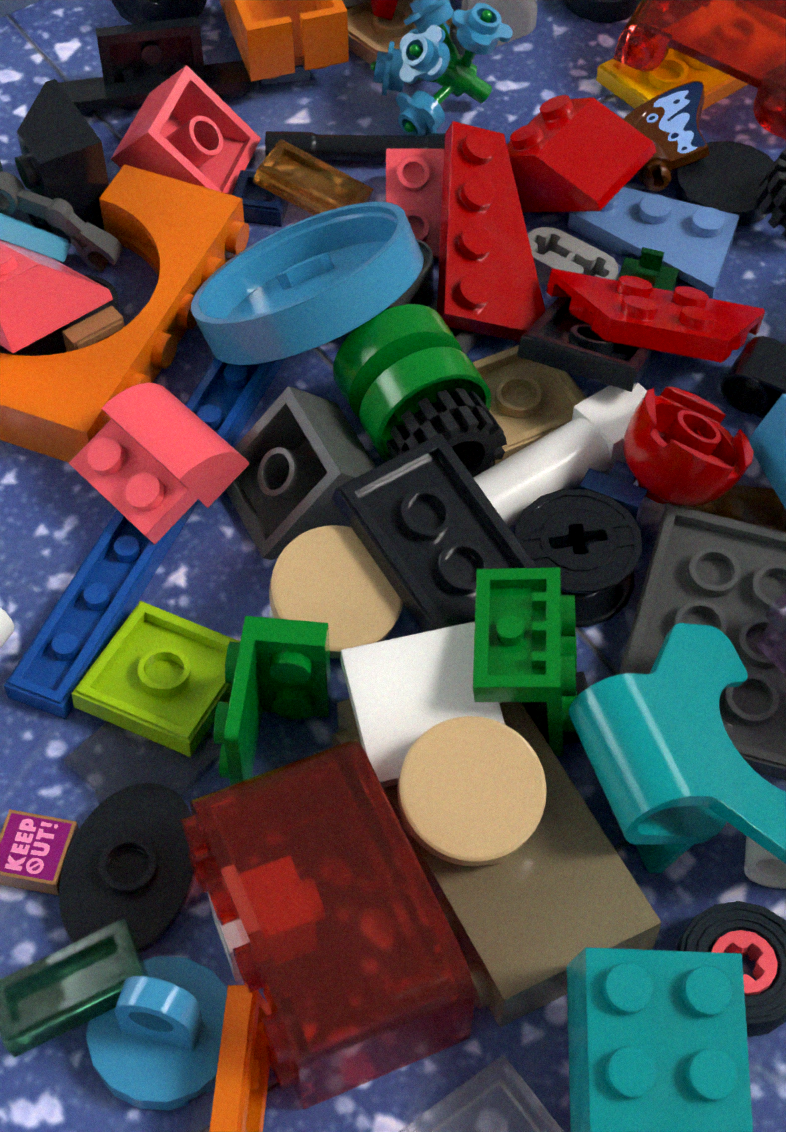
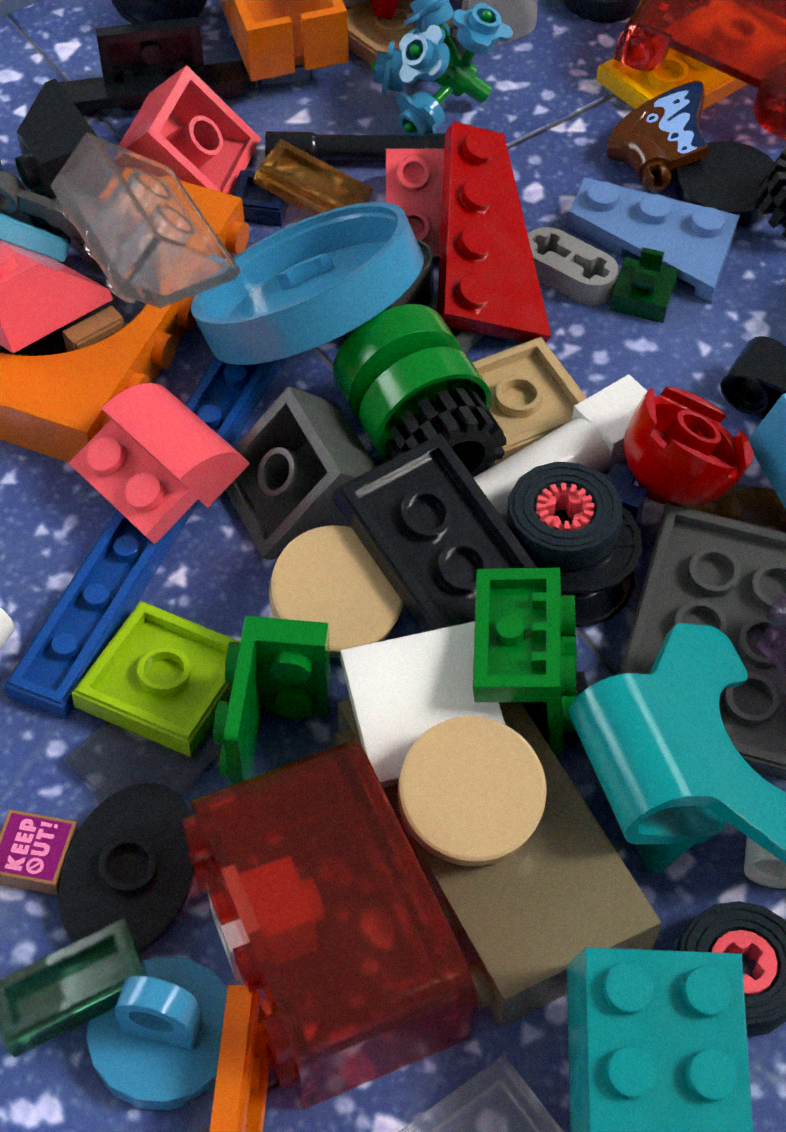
red slope [507,95,657,213] -> none
black tile [517,297,660,392] -> none
red wing [546,268,765,363] -> none
none -> clear slope [50,133,241,308]
none -> black bush [506,462,622,570]

